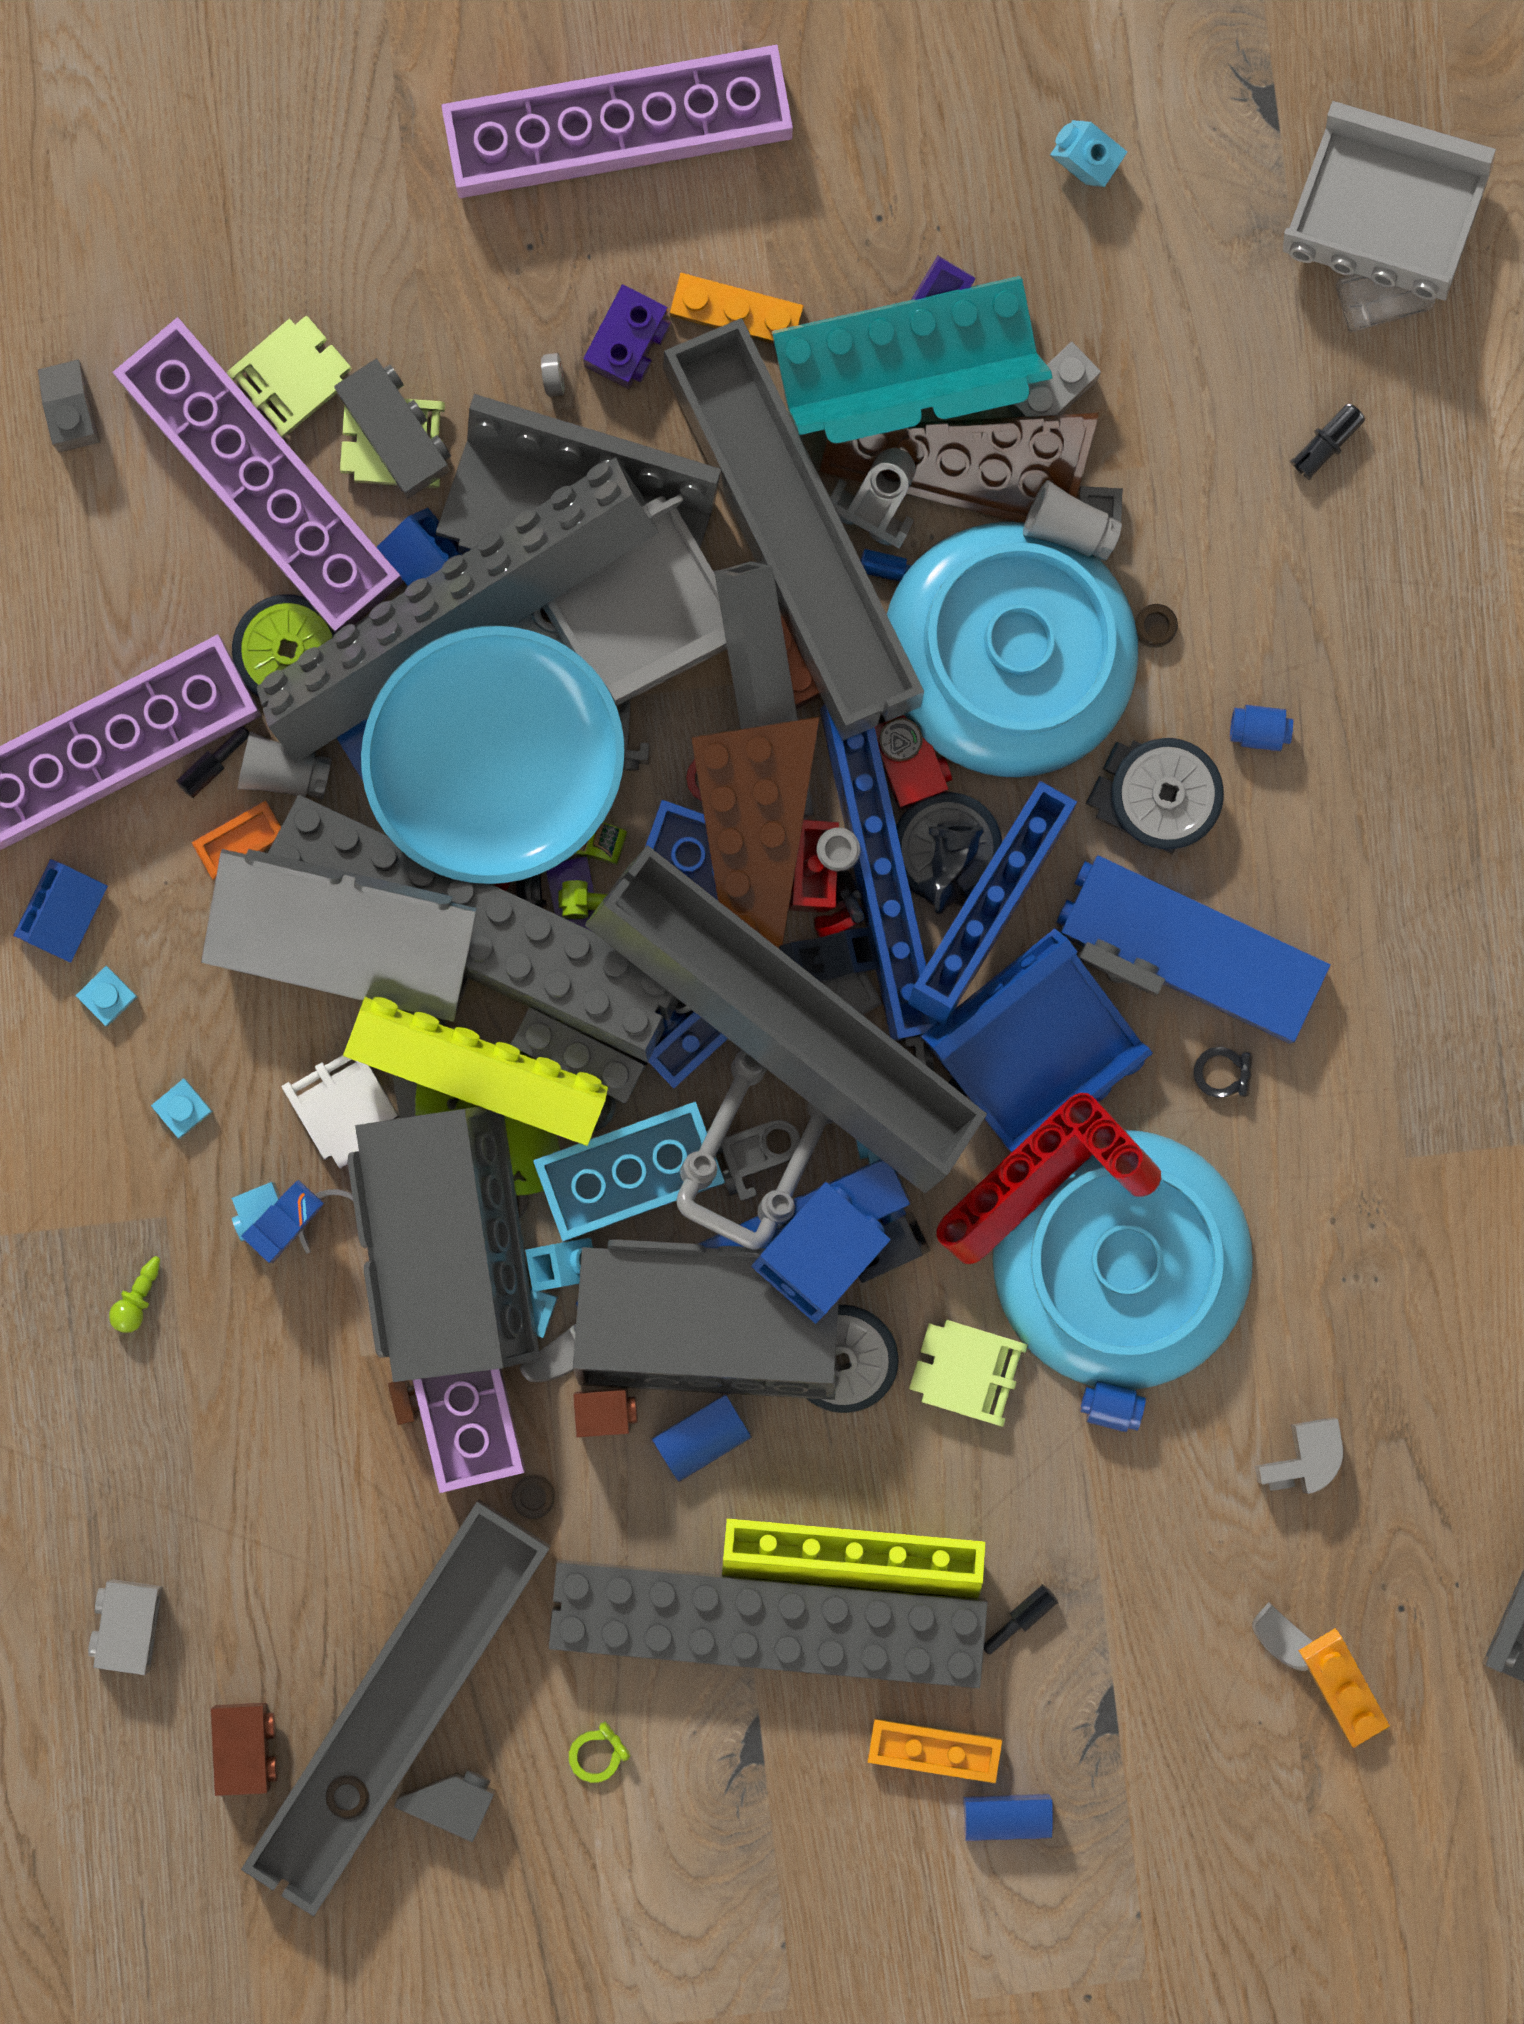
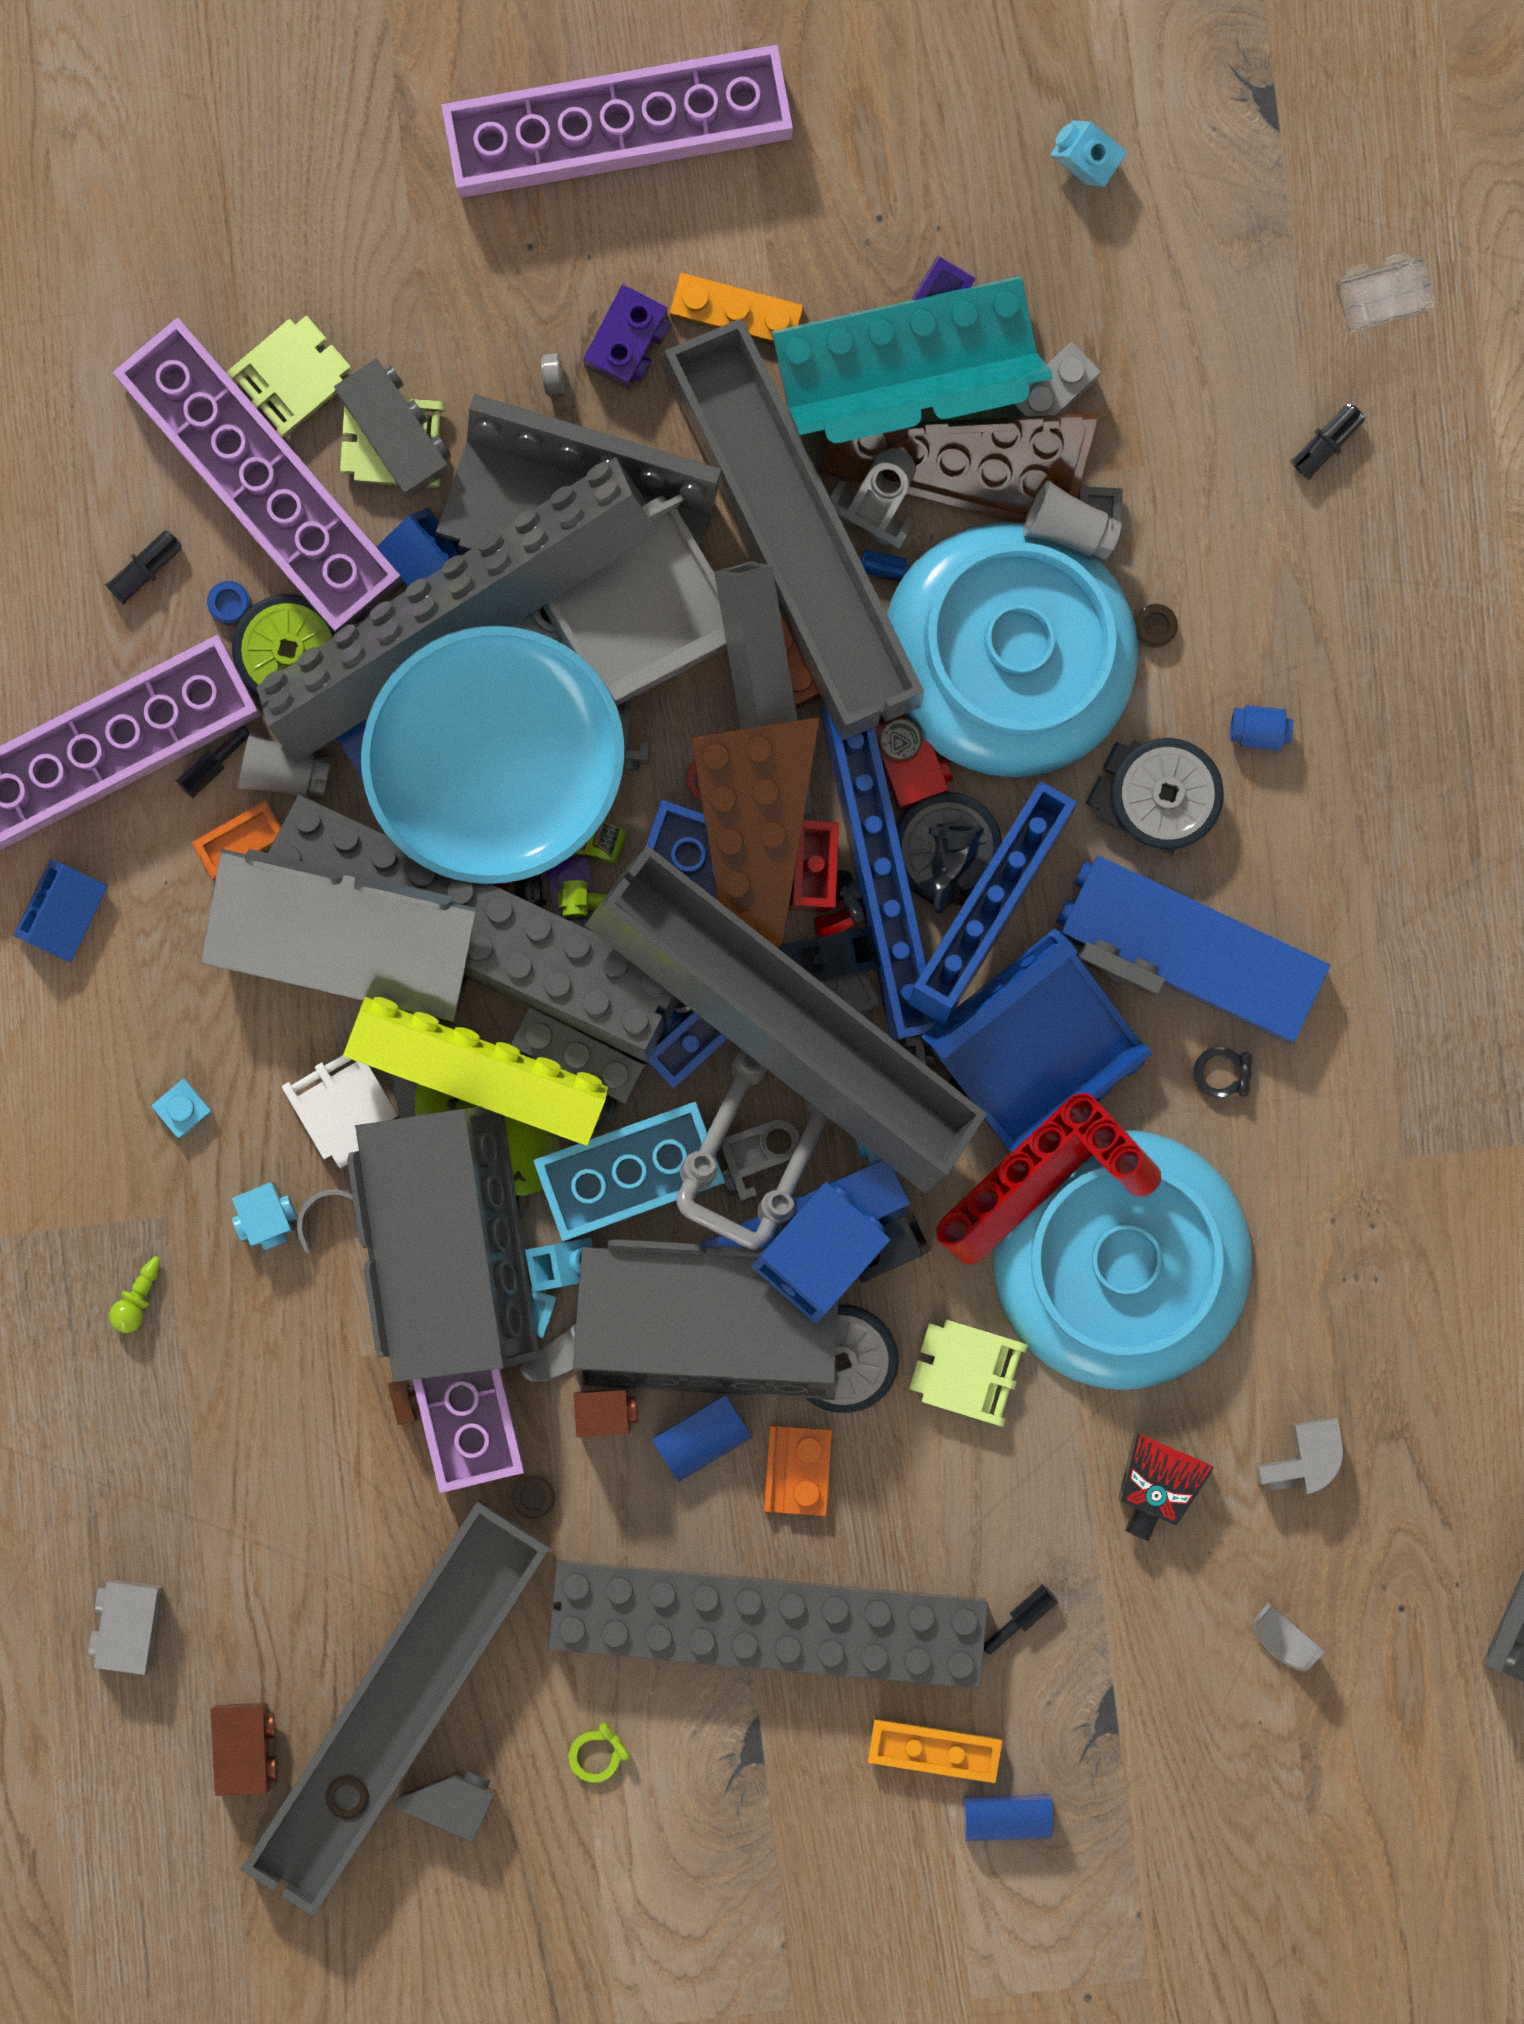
dark grey slope [38,359,100,453] -> none
medium azure plate [75,966,138,1027] -> none
blue leg [241,1180,324,1263] -> none
neon yellow brick [722,1519,985,1598] -> none
light grey tile [817,828,861,872] -> none
blue brick [1080,1381,1146,1432] -> none
light grey panel [1283,101,1496,301] -> none
light orange plate [1298,1628,1390,1748] -> none
none -> black axle [105,530,182,605]
none -> blue tile [207,581,251,625]
none -> orange plate [764,1425,832,1516]
none -> torso [1118,1432,1214,1541]

